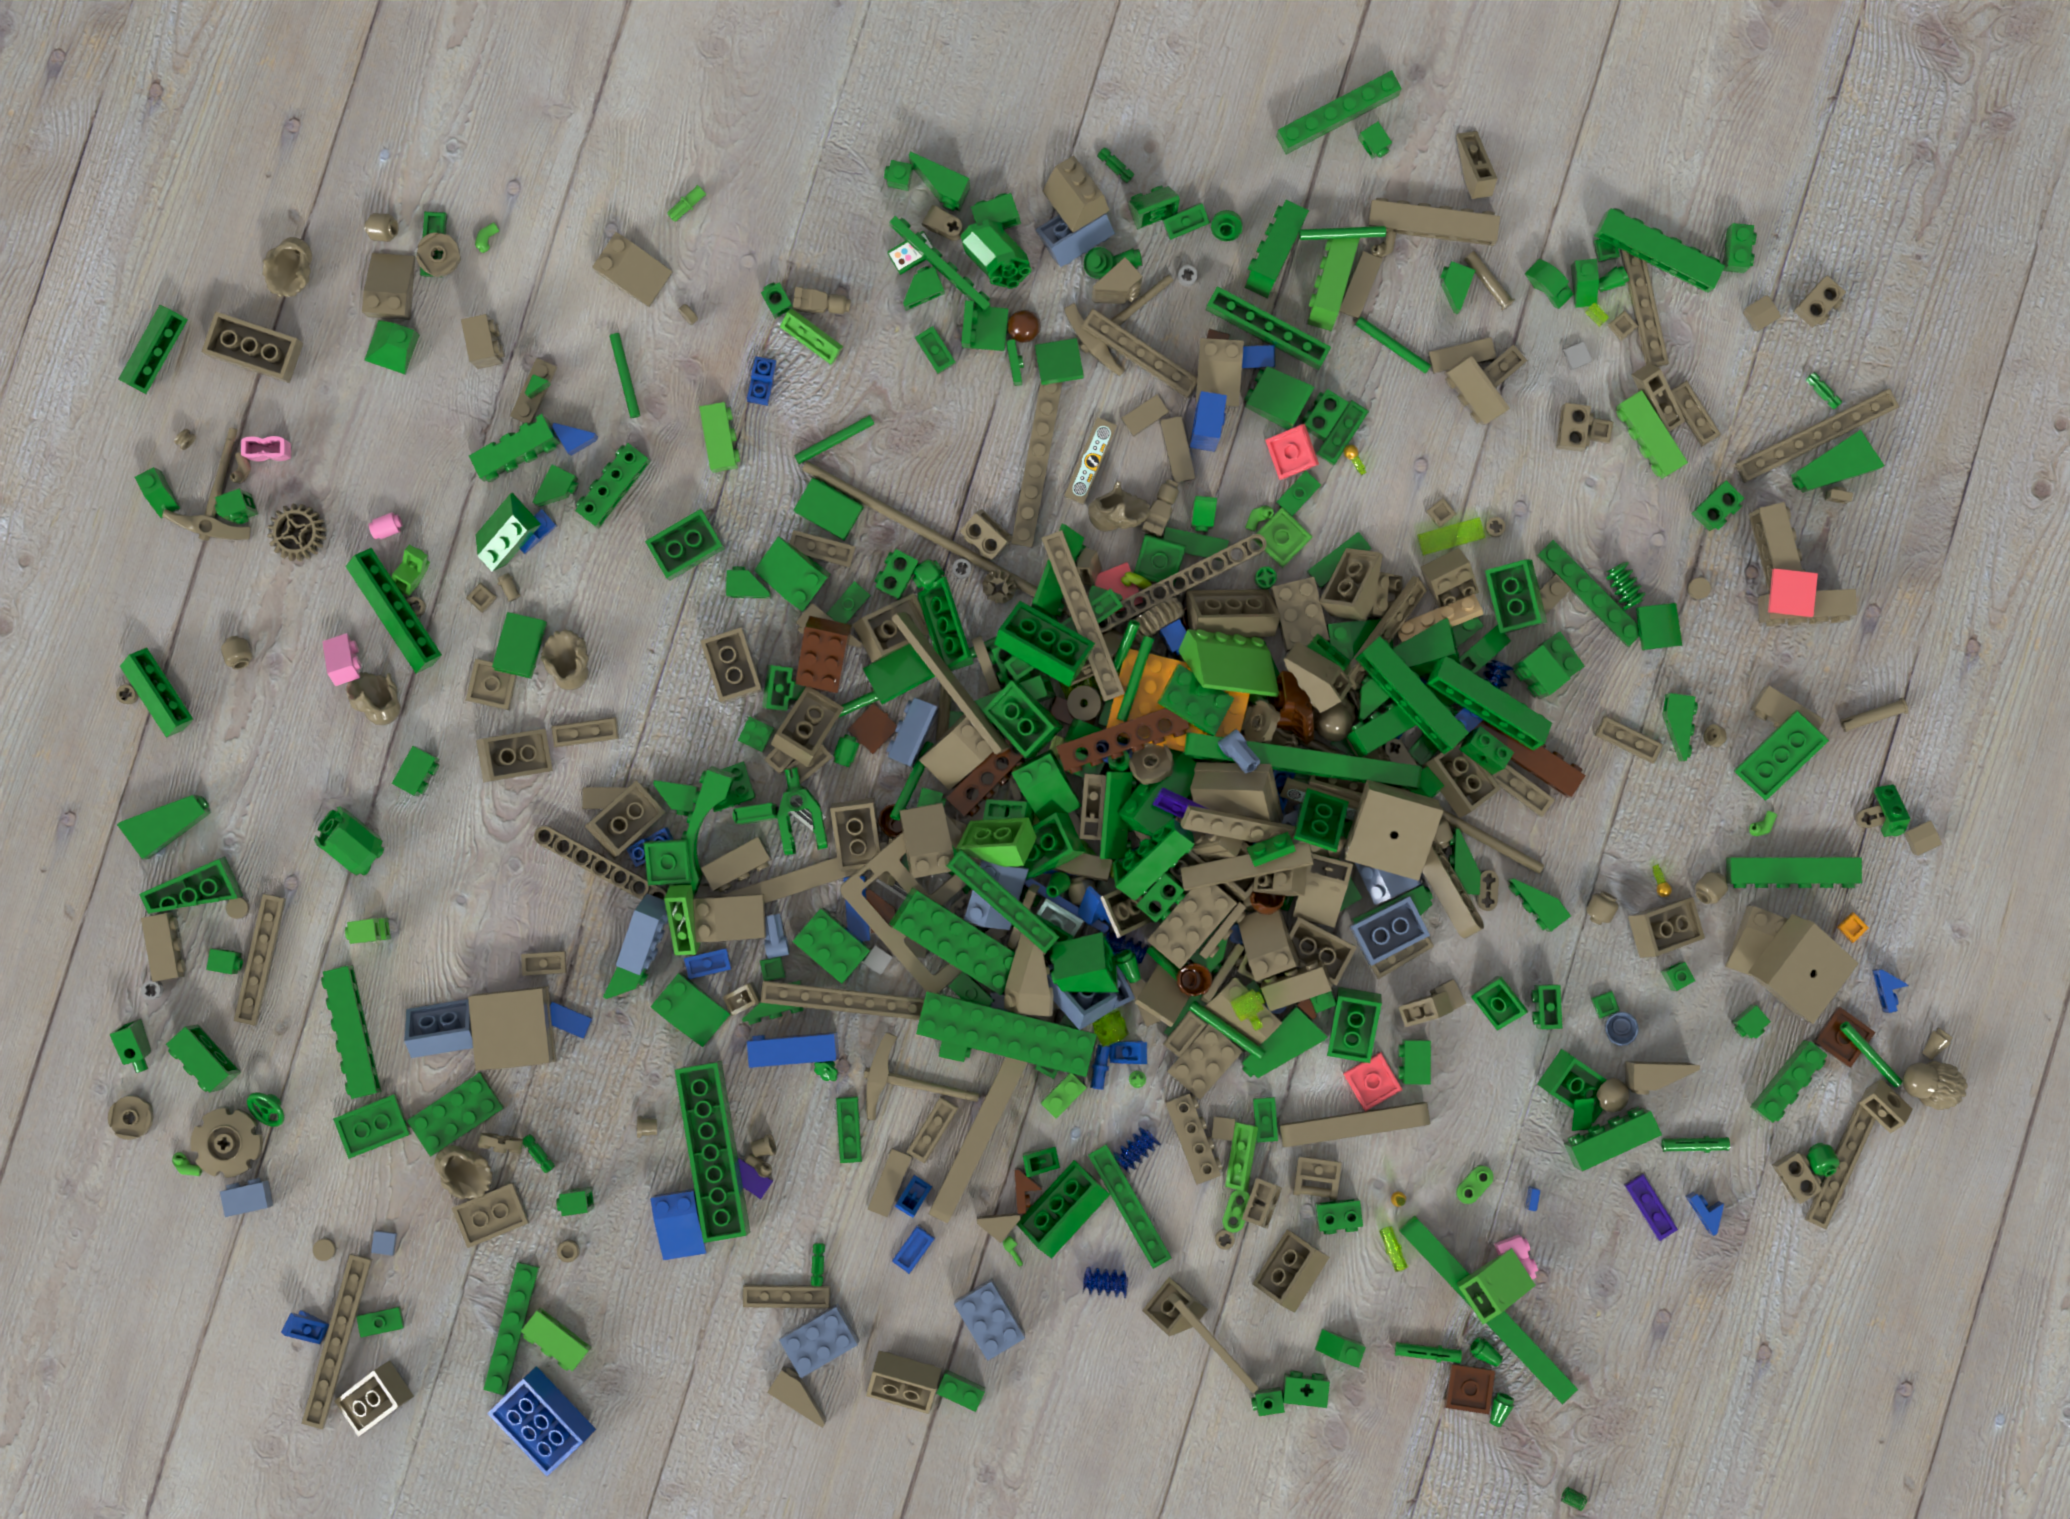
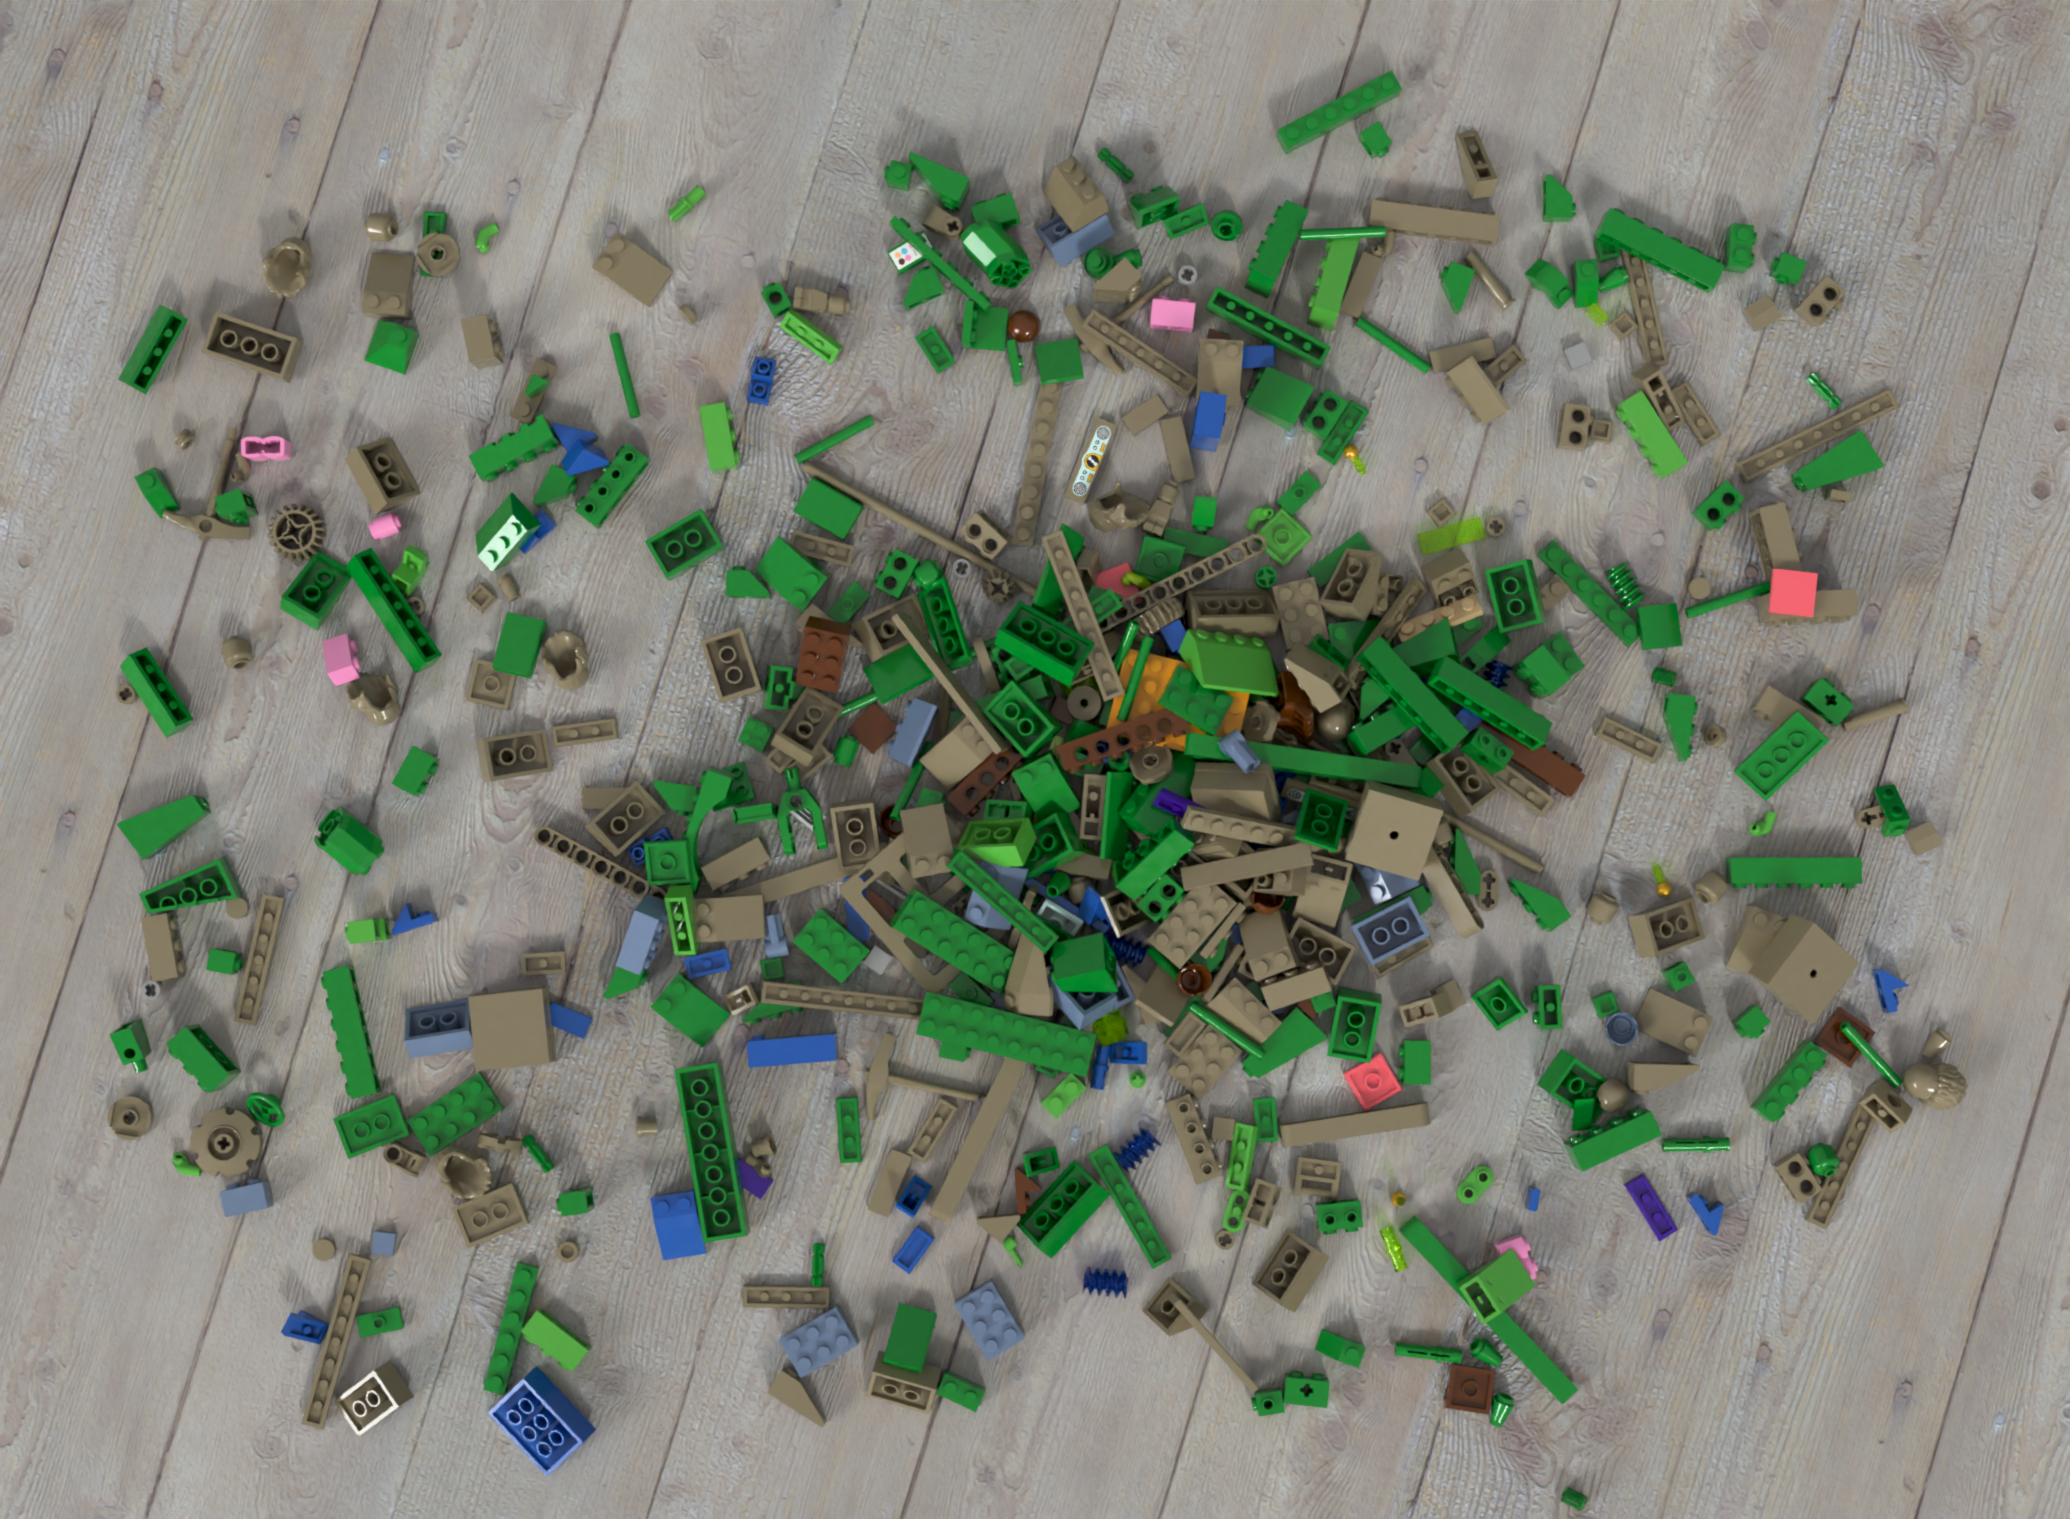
green plant [814,1061,838,1081] -> none
green cone [1115,949,1141,983] -> none
clear neon green brick [1229,989,1265,1031] -> none
green plate [1247,832,1296,867] -> none
coral tile [1265,424,1319,480] -> none
light orange tile [1837,912,1869,943] -> none
none -> green slope [280,550,352,631]
none -> dark tan slope [345,437,421,515]
none -> dark tan piece [383,1142,428,1177]
none -> blue slope [392,903,439,935]
none -> blue slope [562,438,609,476]
none -> green piece [882,1303,937,1373]
none -> bright pink brick [1149,296,1196,333]
none -> green slope [1543,175,1576,222]
none -> dark tan slope [1635,988,1714,1057]
none -> green piece [1651,666,1677,687]
none -> green piece [1685,581,1770,619]
none -> green brick [1770,252,1807,286]
none -> green brick [1799,678,1854,727]

